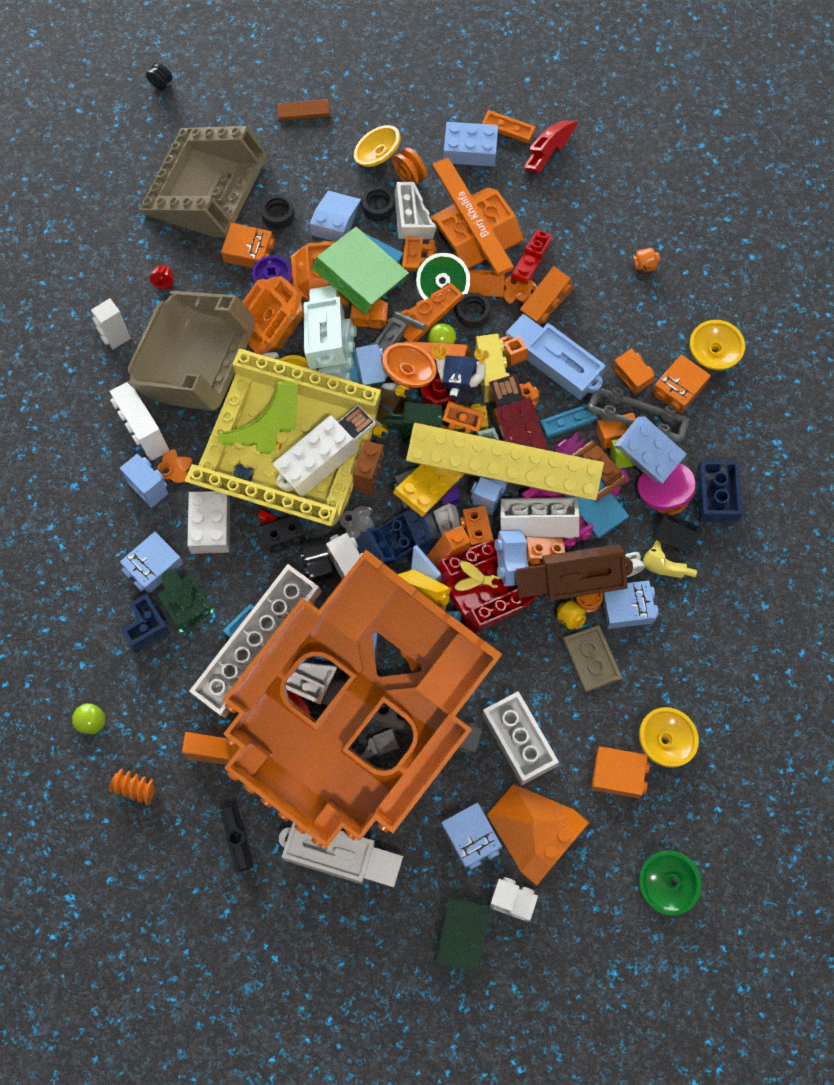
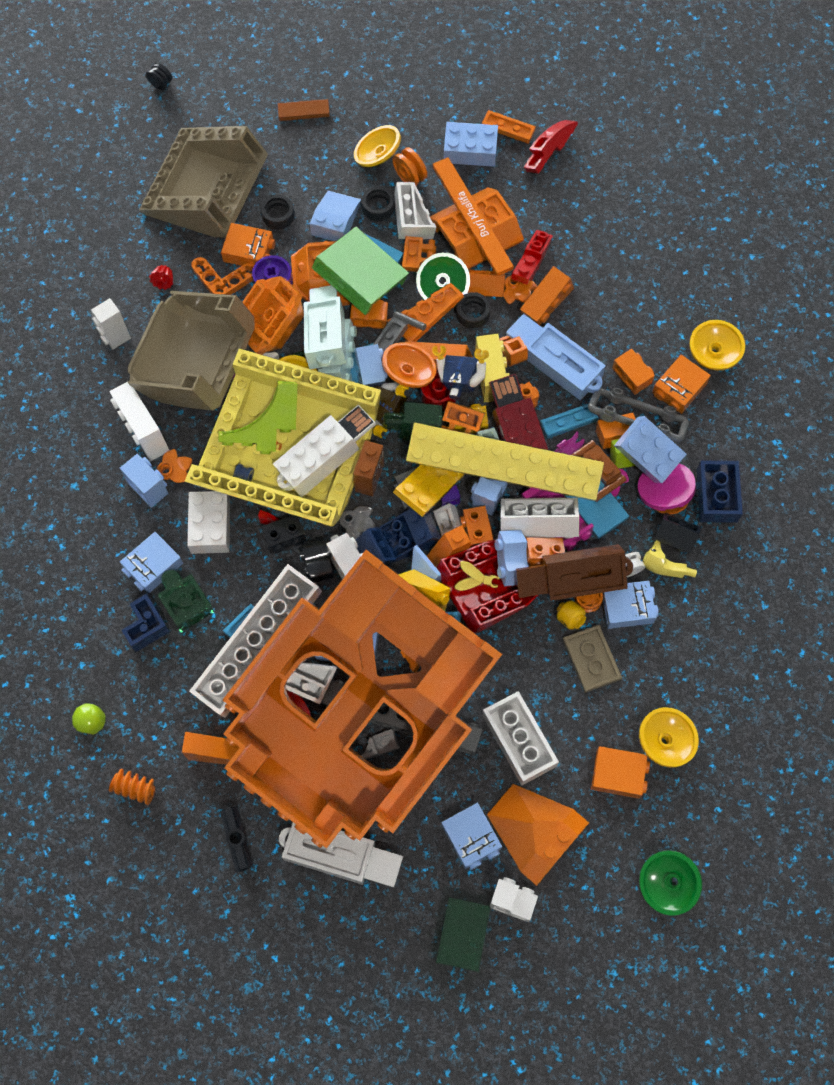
lime hair [427,323,456,344] -> none
orange head [633,248,660,273] -> none
none -> orange beam [192,257,254,295]

